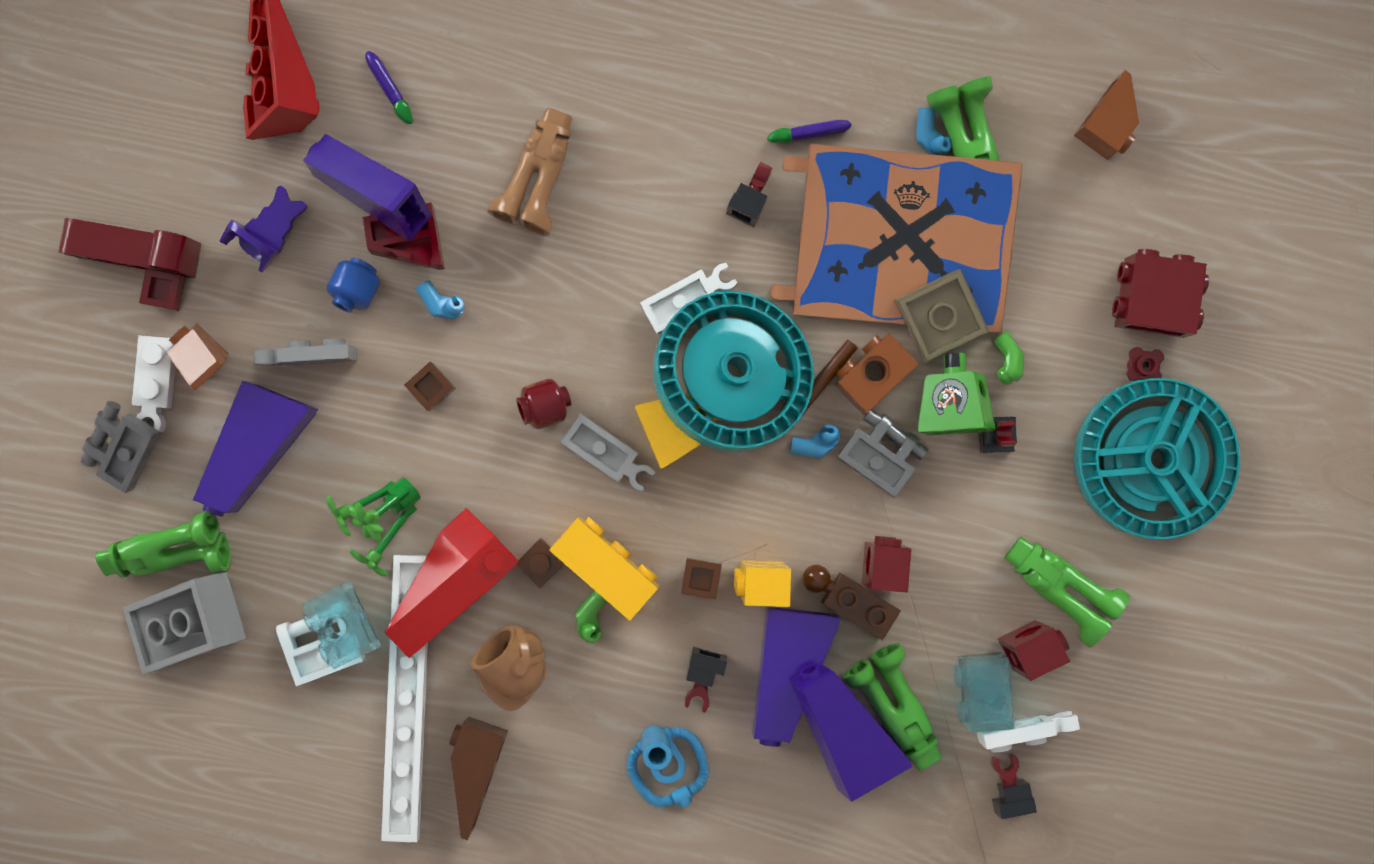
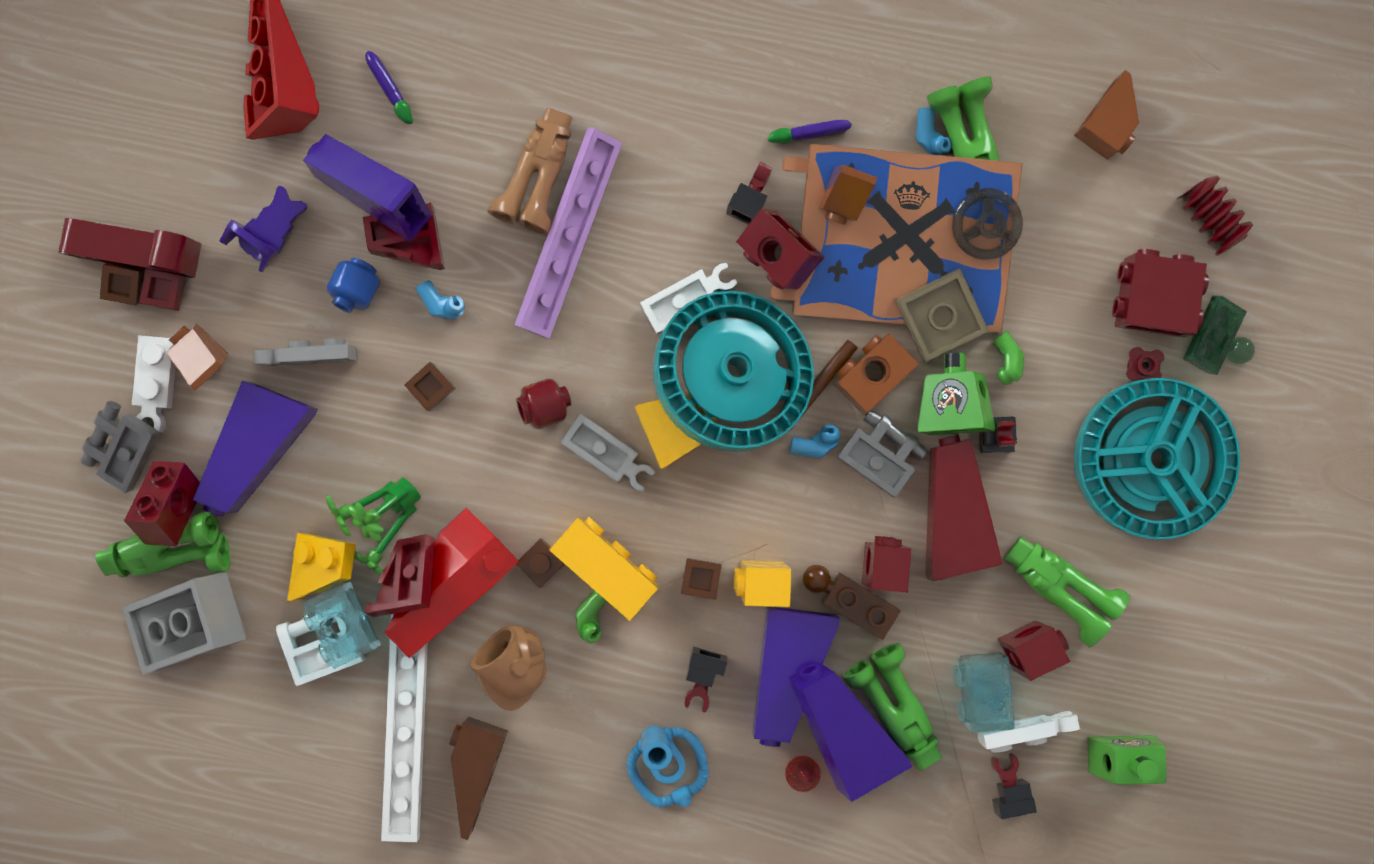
none -> reddish brown plate [100,262,143,305]
none -> dark red brick [124,461,200,546]
none -> yellow wing [287,533,356,601]
none -> dark red wing [364,534,435,617]
none -> lavender plate [514,128,622,339]
none -> dark red brick [736,209,824,290]
none -> clear red plate [785,755,821,792]
none -> dark orange slope [819,165,878,225]
none -> dark red slope [925,434,1003,581]
none -> clear smoke piece [952,188,1023,260]
none -> bright green torso [1088,735,1167,785]
none -> dark red piece [1176,175,1253,256]
none -> clear green plate [1183,295,1255,375]

